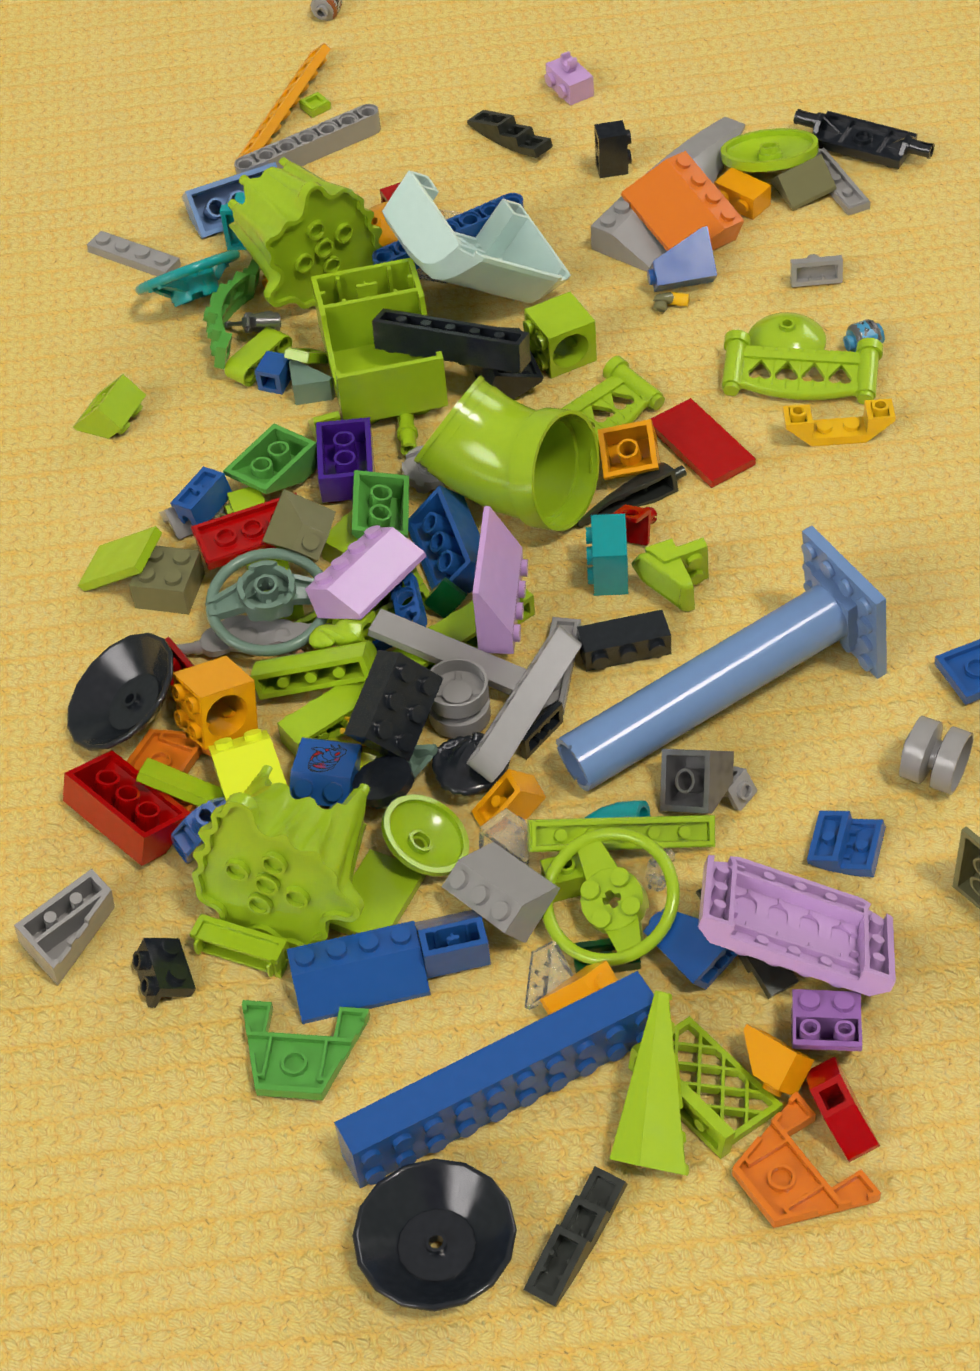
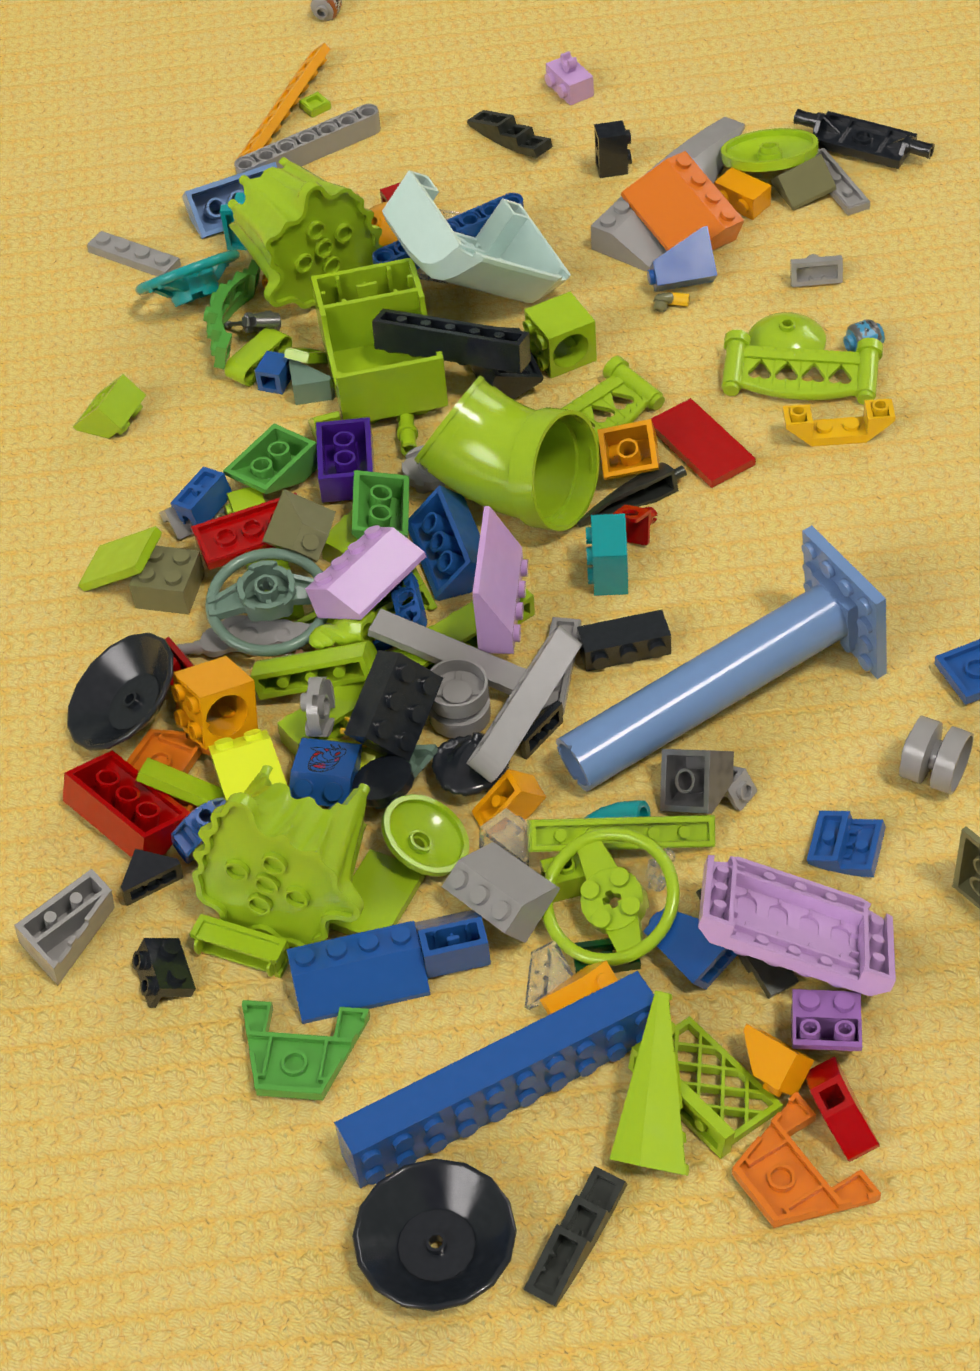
dark green slope [424,577,468,618] -> none
lime piece [631,538,709,612] -> none
none -> black slope [121,849,183,906]
none -> light grey plate [300,677,335,737]

